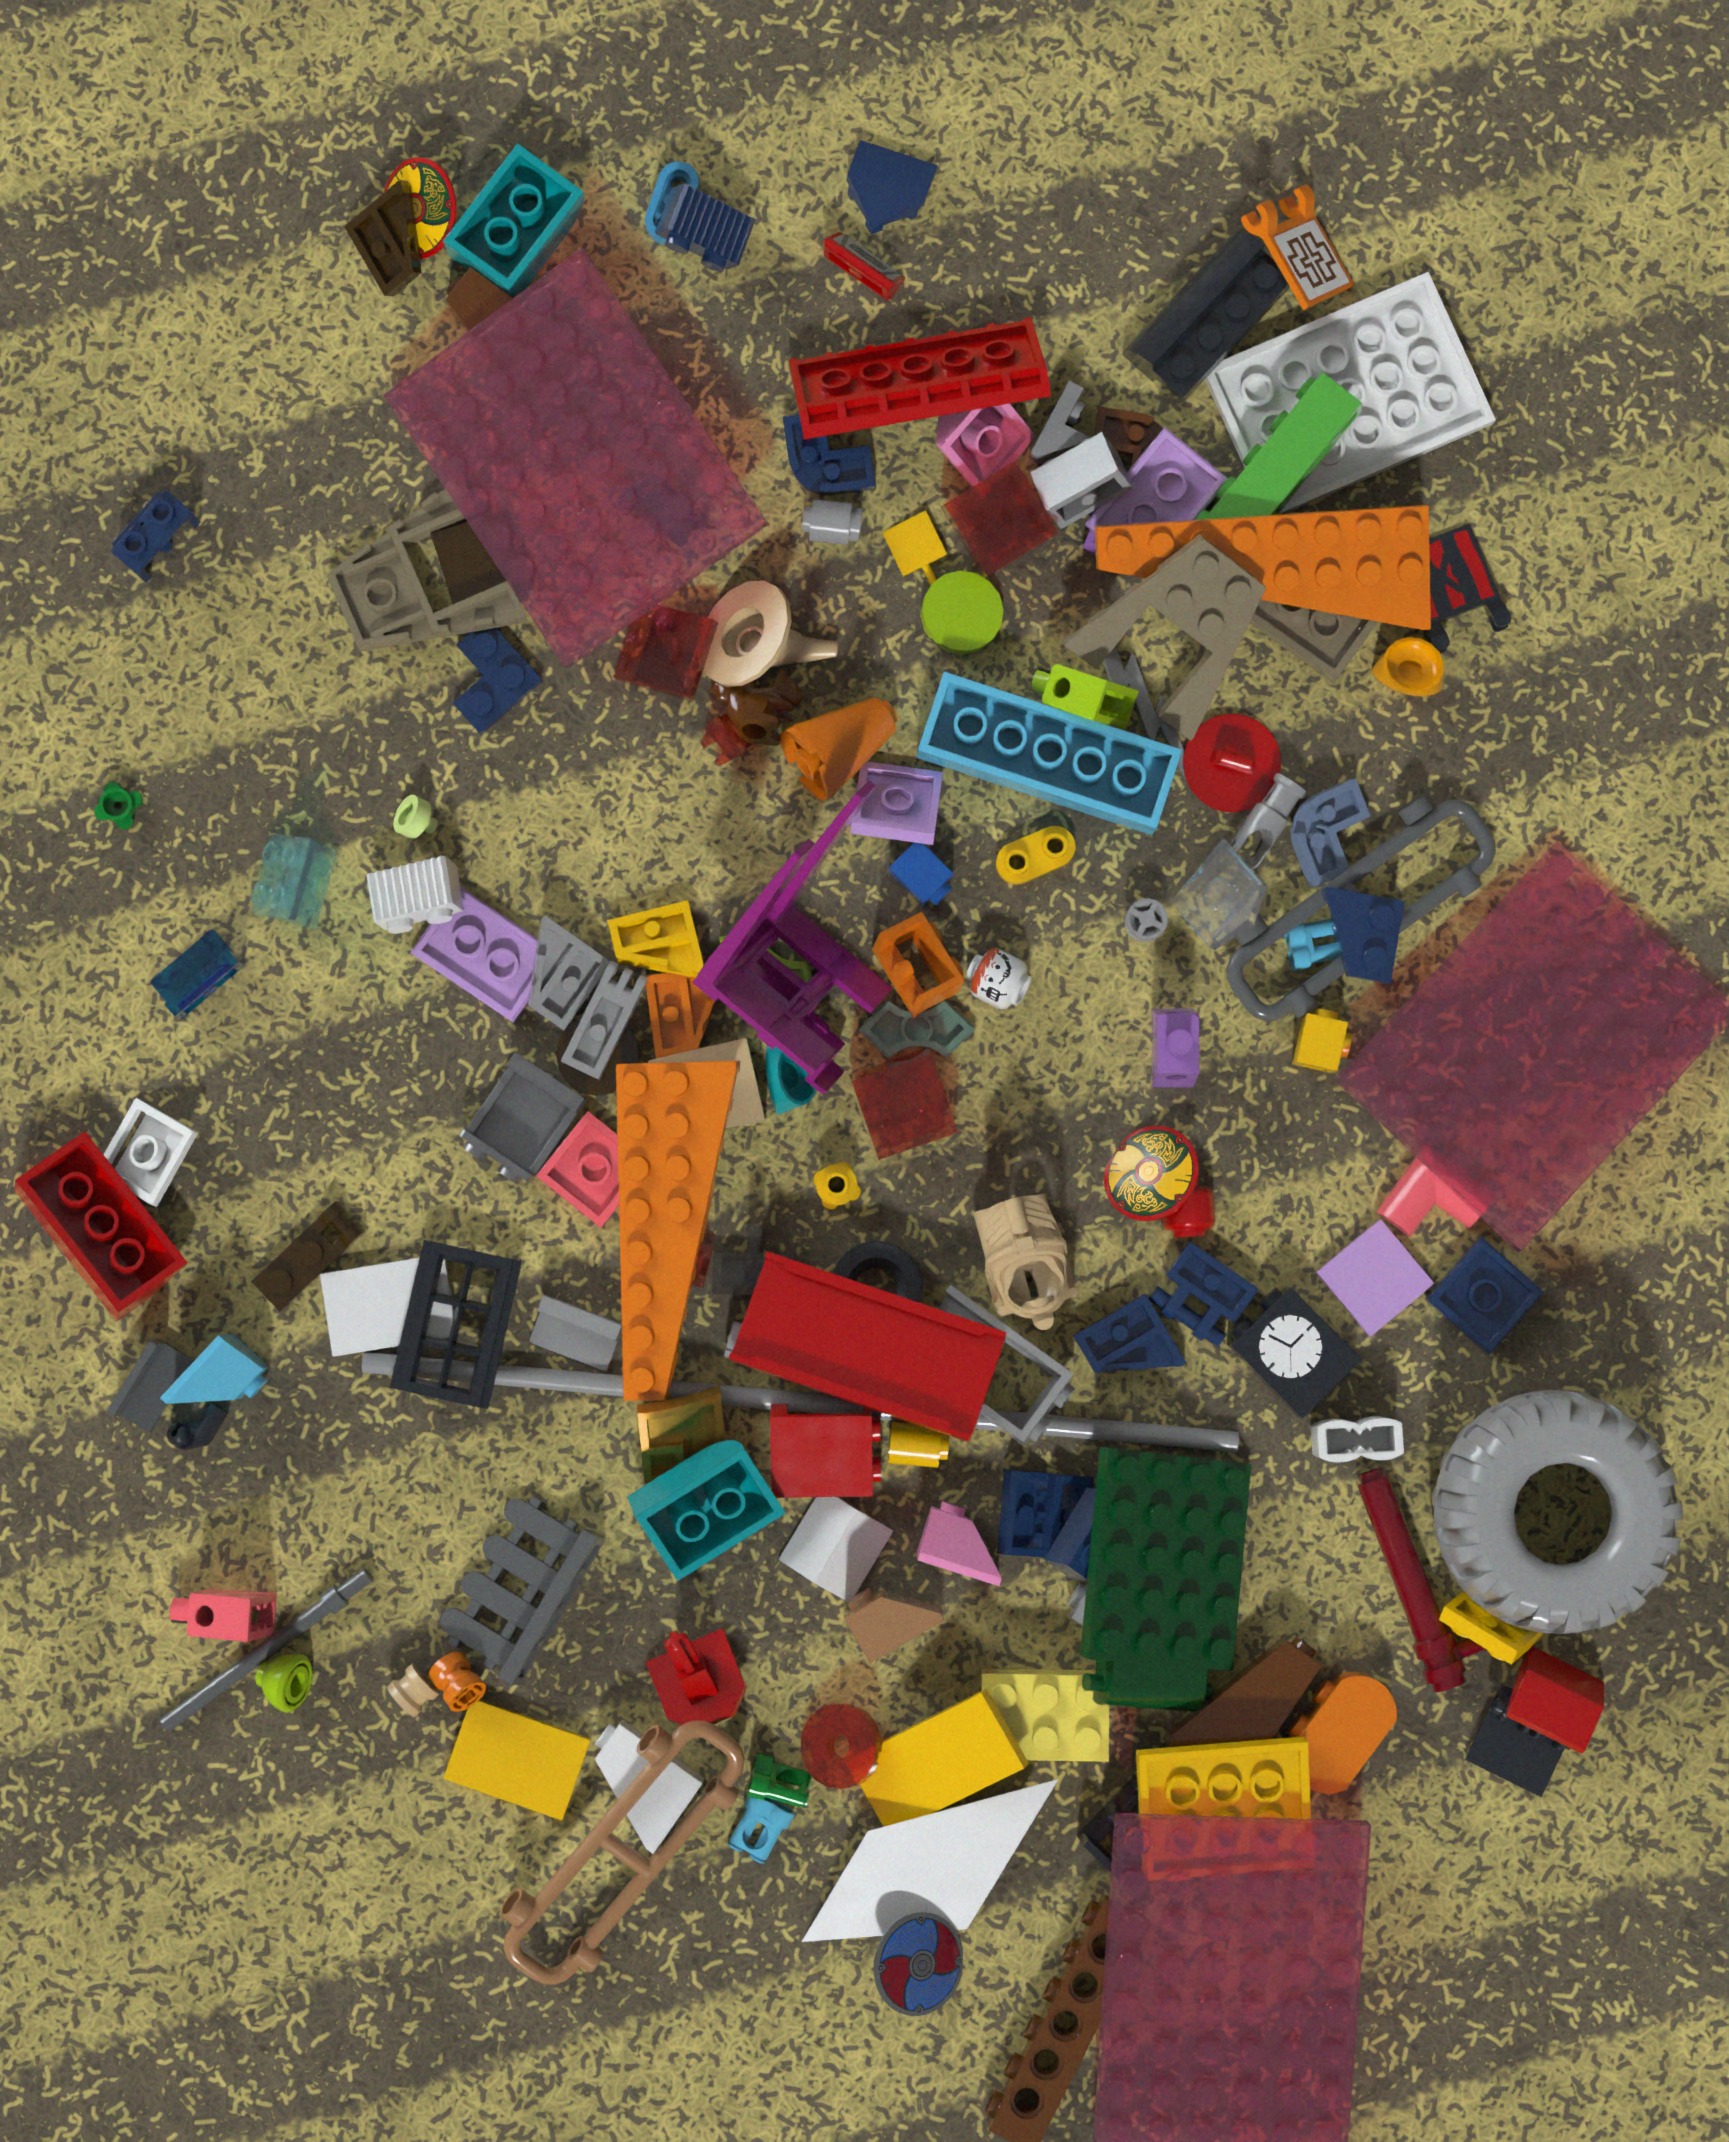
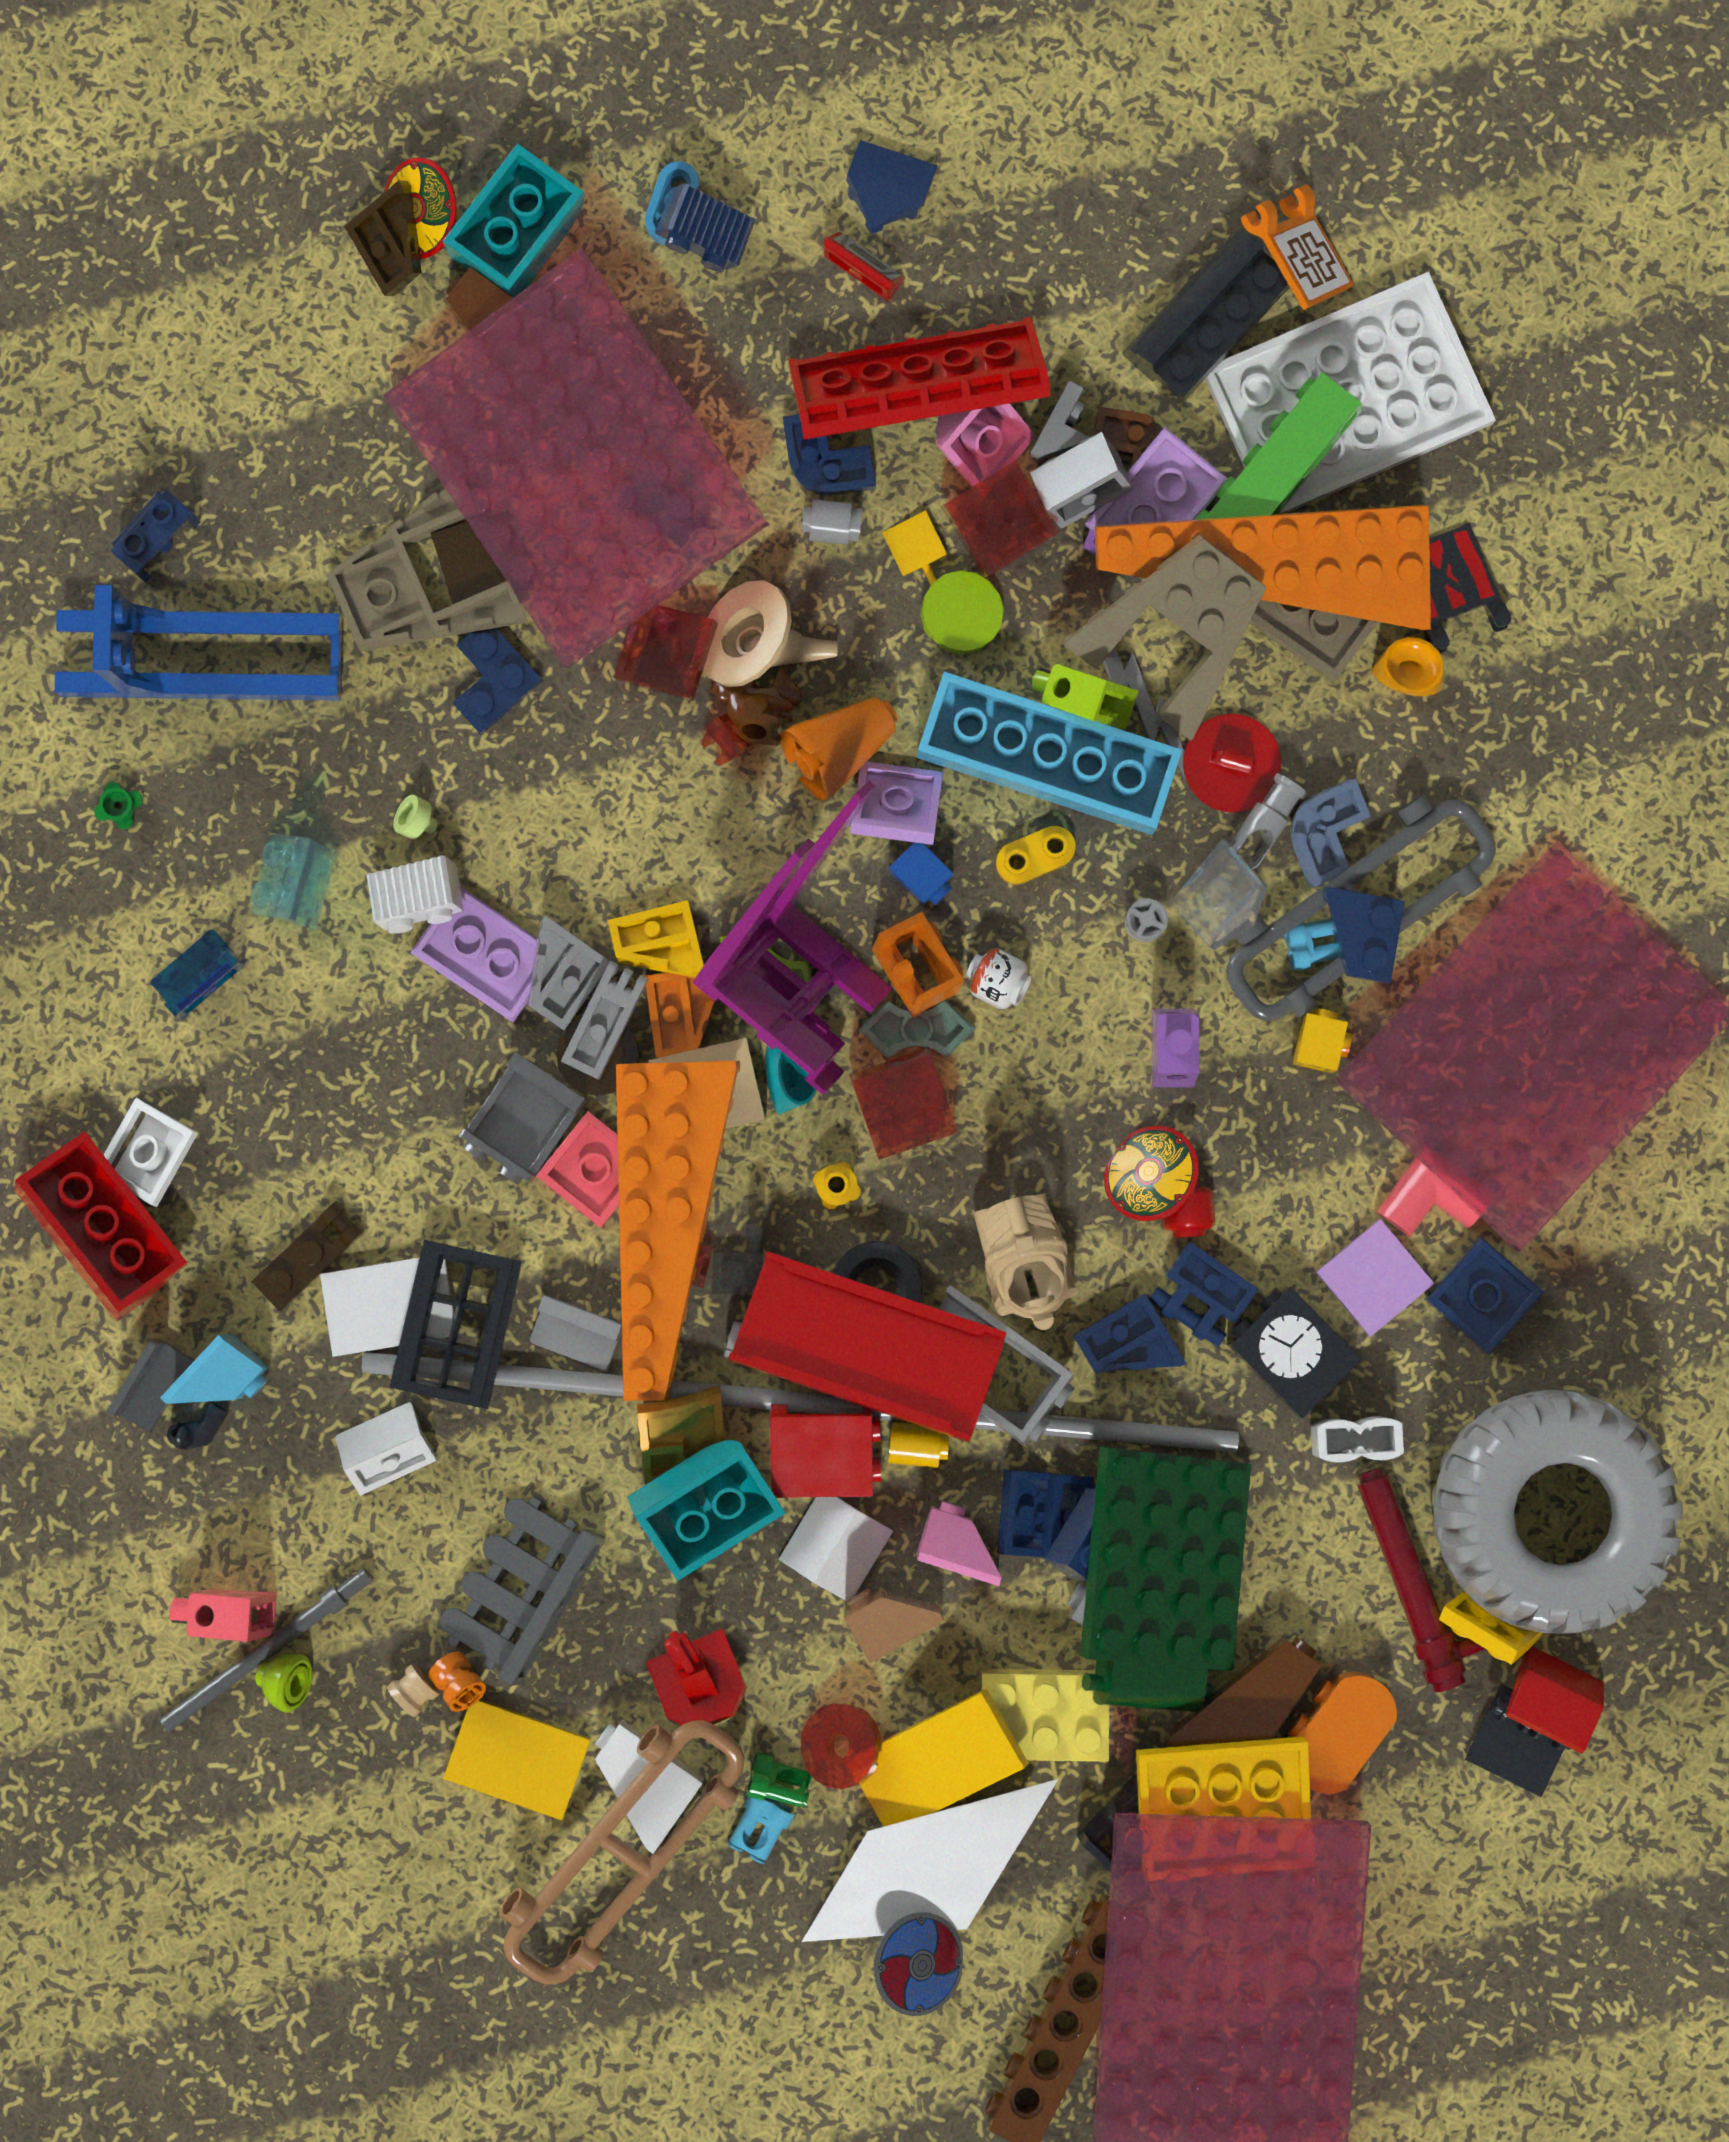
none -> blue piece [54,585,343,701]
none -> white panel [335,1402,437,1496]

